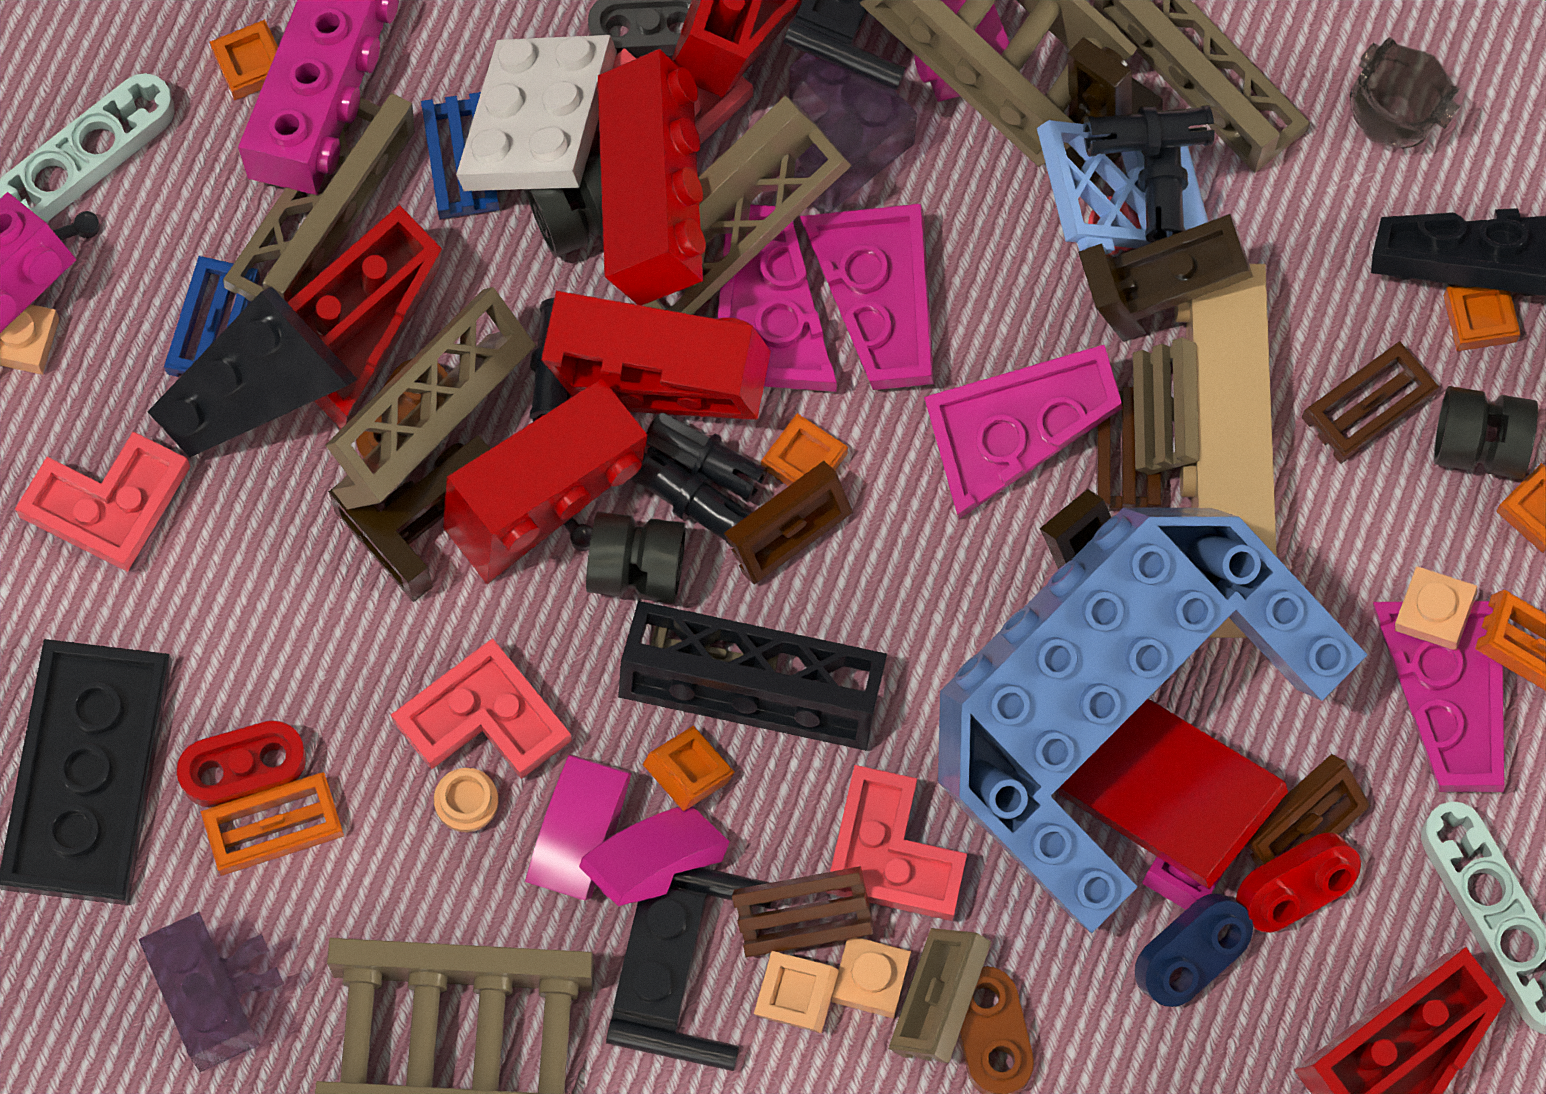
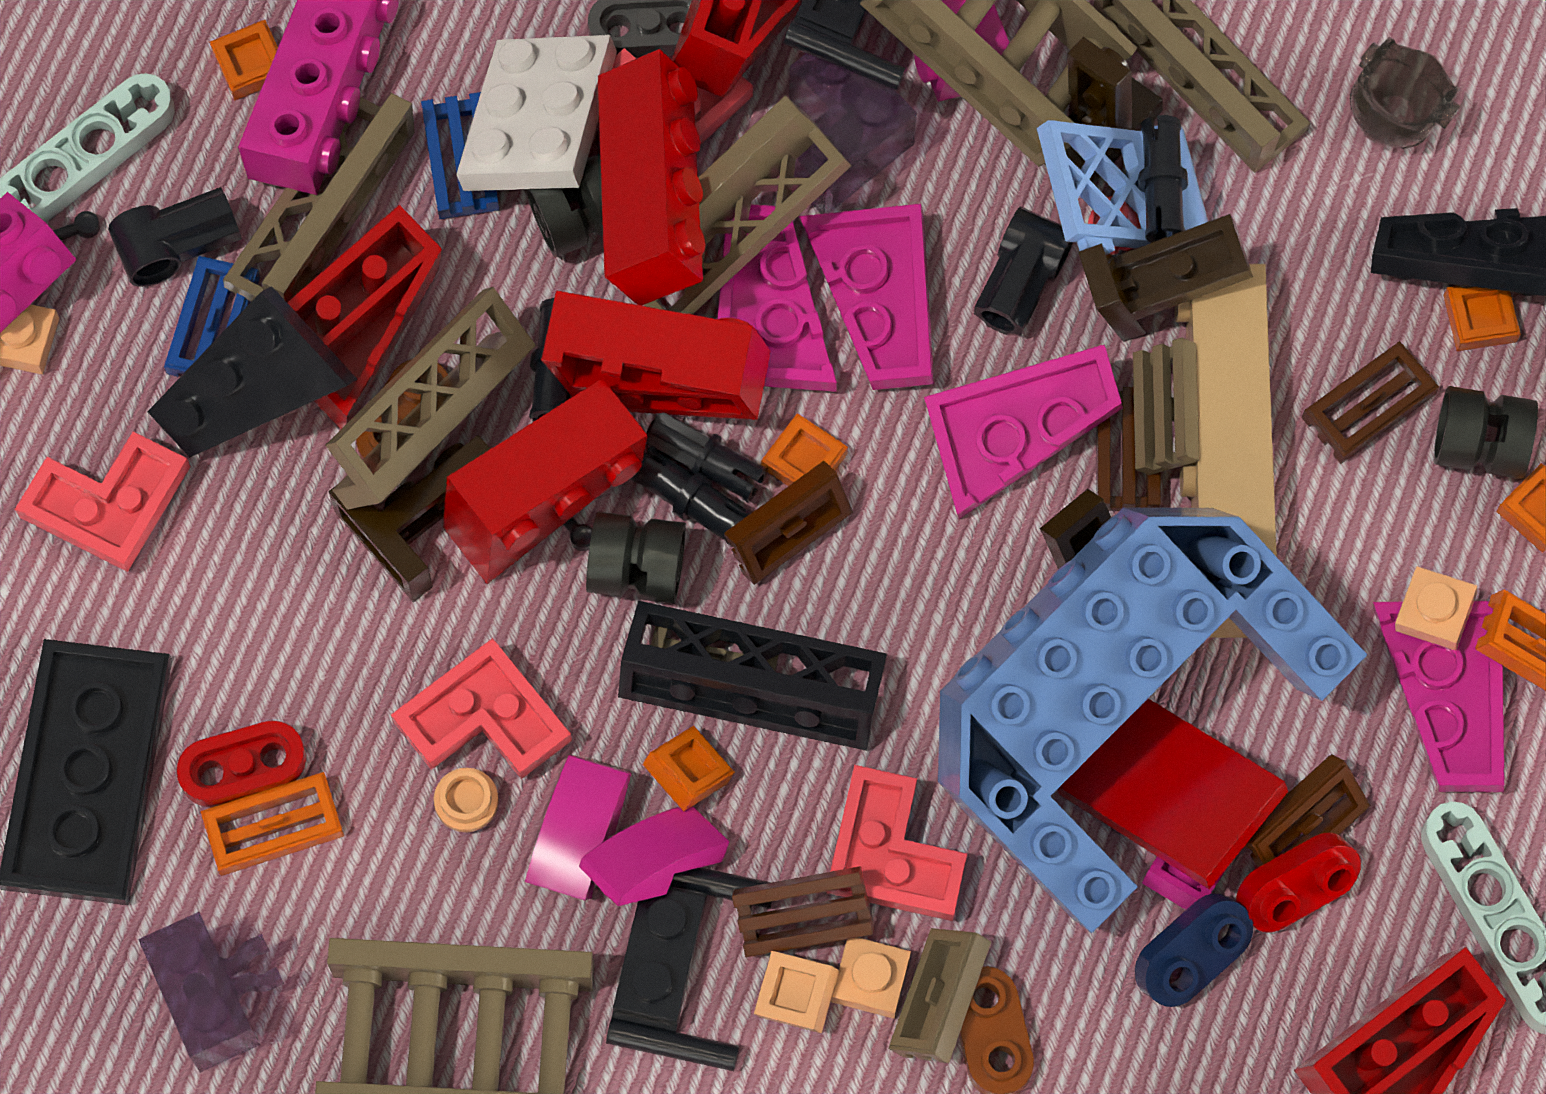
black pin [1083,105,1215,157] -> none
none -> black piece [108,187,242,287]
none -> black piece [974,206,1073,335]

